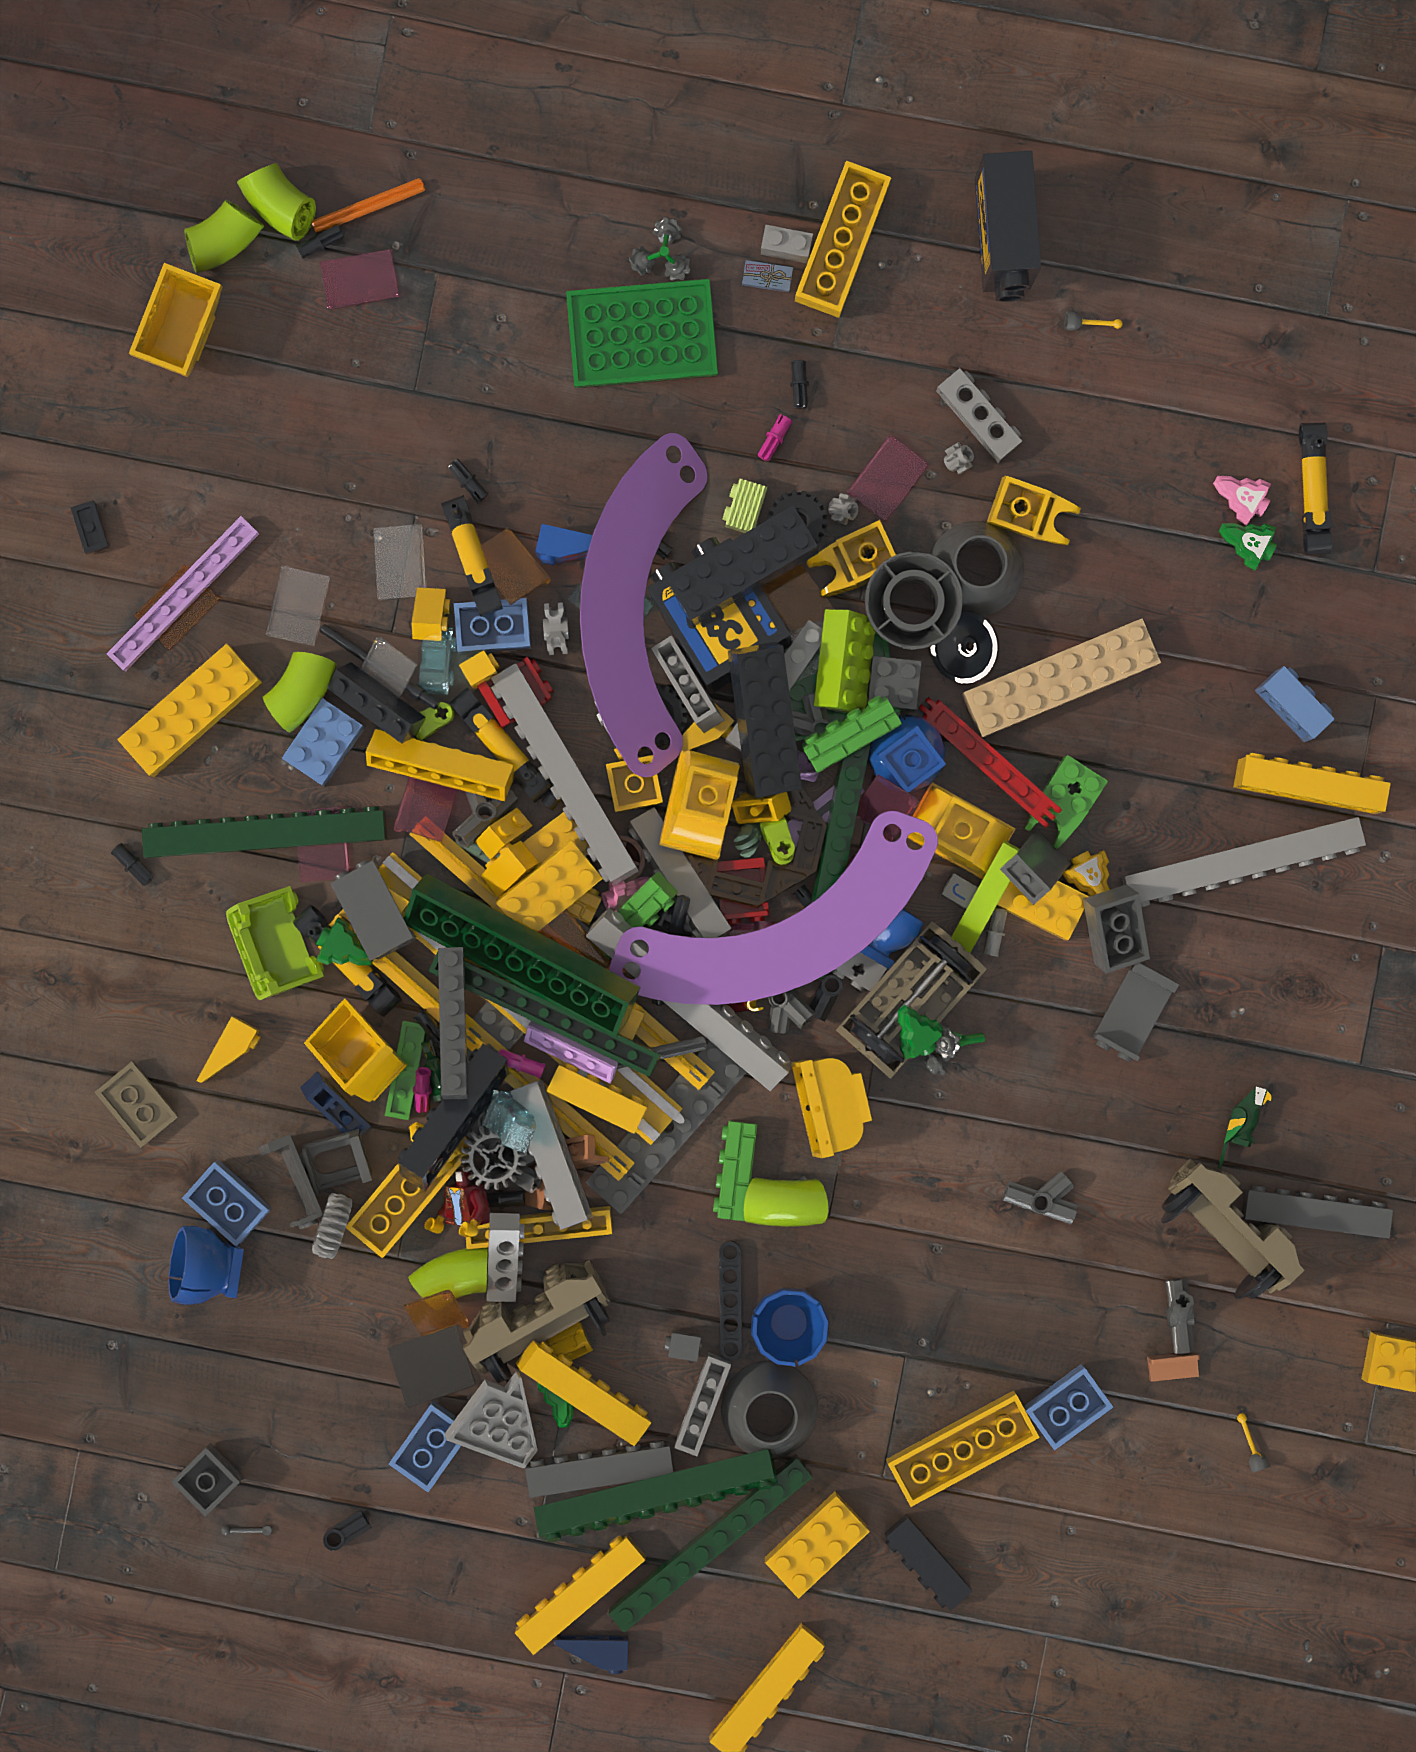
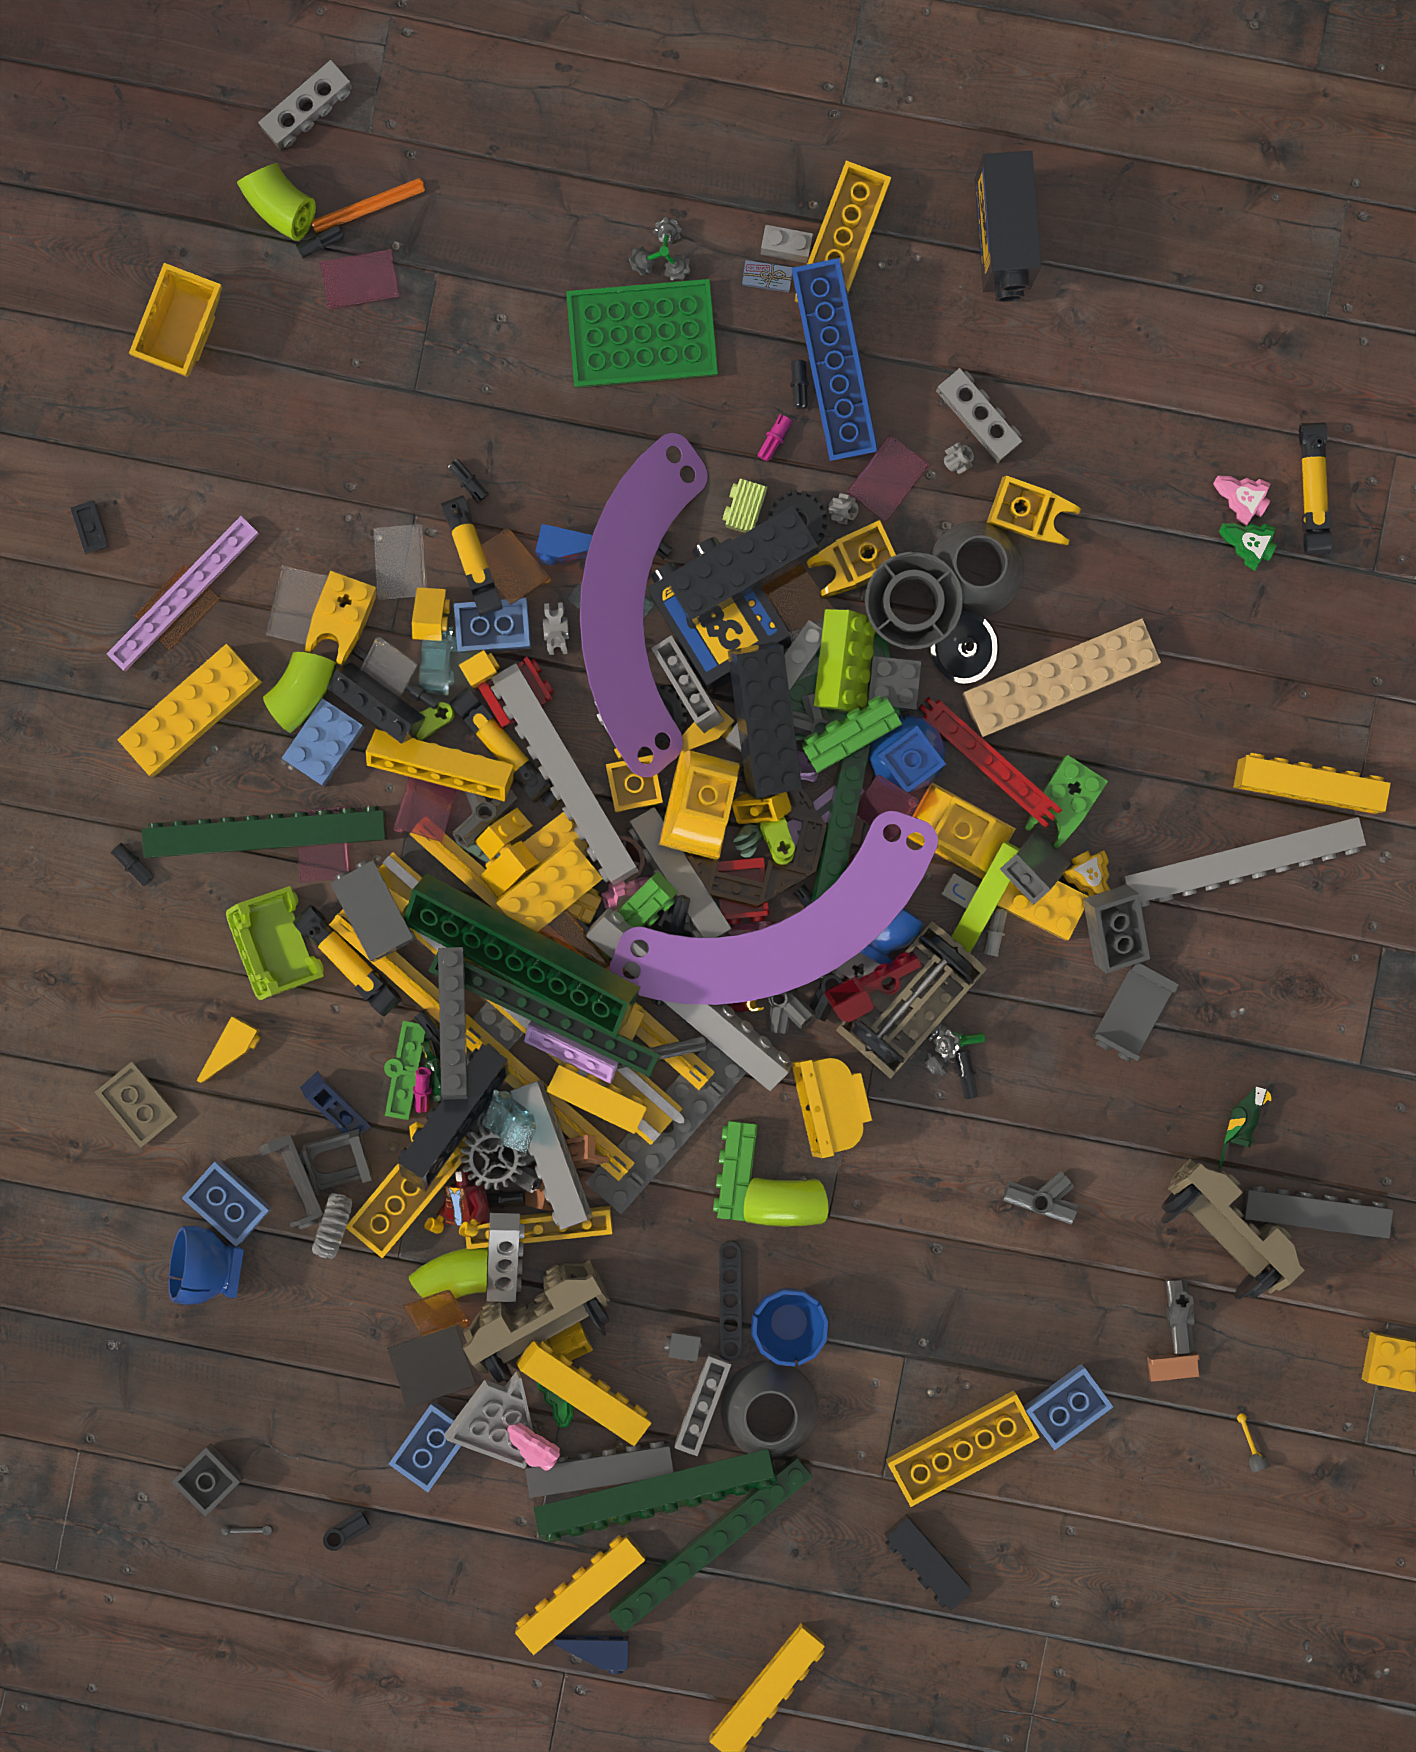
lime brick [184,200,264,274] -> none
yellow container [304,998,407,1102] -> none
green rock [316,917,372,966] -> none
dark pink axle [499,1049,546,1079] -> none
yellow brick [765,1491,870,1599] -> none
green rock [898,1005,943,1059] -> none
hinge [1064,311,1123,331] -> none
medium blue brick [1255,666,1335,742] -> none
none -> light grey brick [258,60,352,150]
none -> yellow brick [305,571,377,665]
none -> bright pink rock [507,1422,560,1471]
none -> blue brick [791,257,878,461]
none -> dark red plate [824,951,921,1022]
none -> black axle [956,1050,978,1099]

